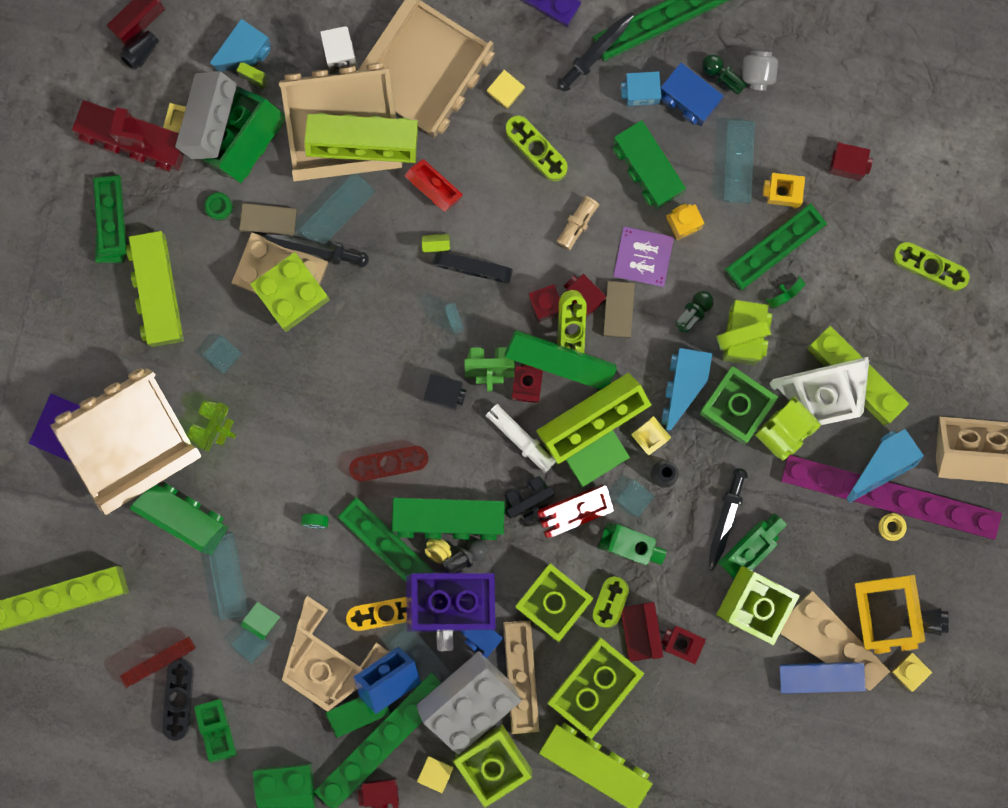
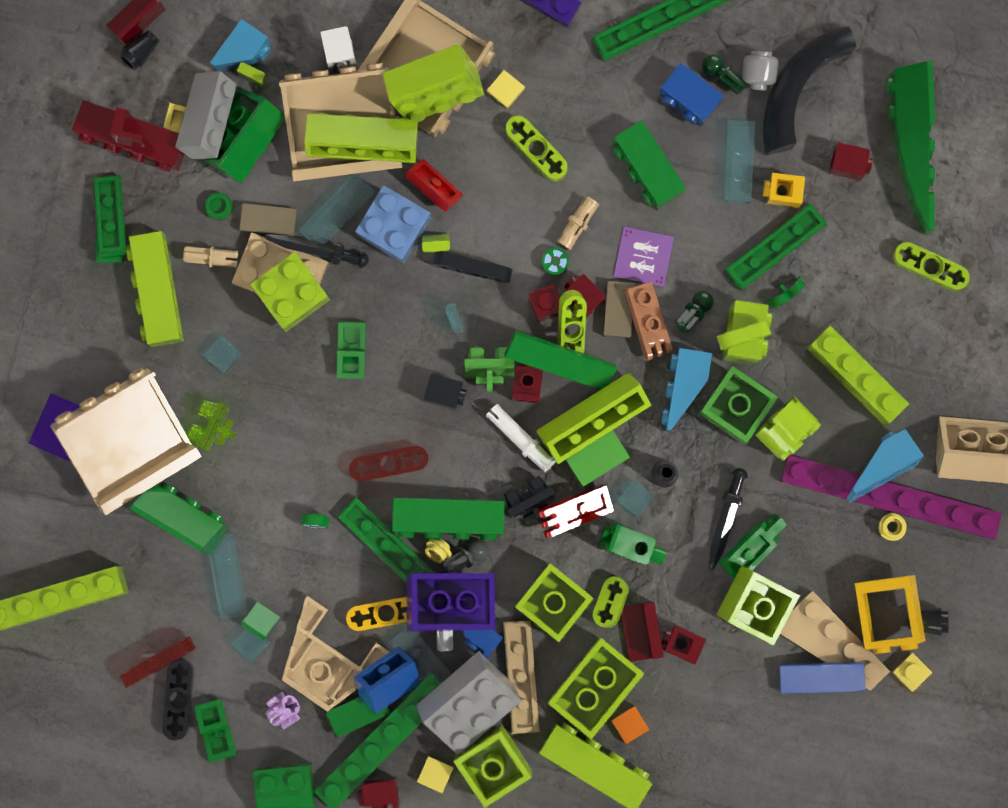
black sword [557,12,634,92] -> none
dark azure brick [621,72,661,106] -> none
light yellow plate [631,416,671,456] -> none
yellow brick [666,203,705,240] -> none
white wing [770,357,869,425] -> none
none -> tan axle [183,246,239,268]
none -> lavender gear [266,692,300,729]
none -> green slope [337,321,366,379]
none -> medium blue brick [355,185,432,264]
none -> lime brick [383,43,484,122]
none -> green tile [542,248,569,276]
none -> orange tile [611,705,650,744]
none -> nougat hinge [624,282,673,361]
none -> black brick [763,26,857,155]
none -> green wedge [886,61,935,234]

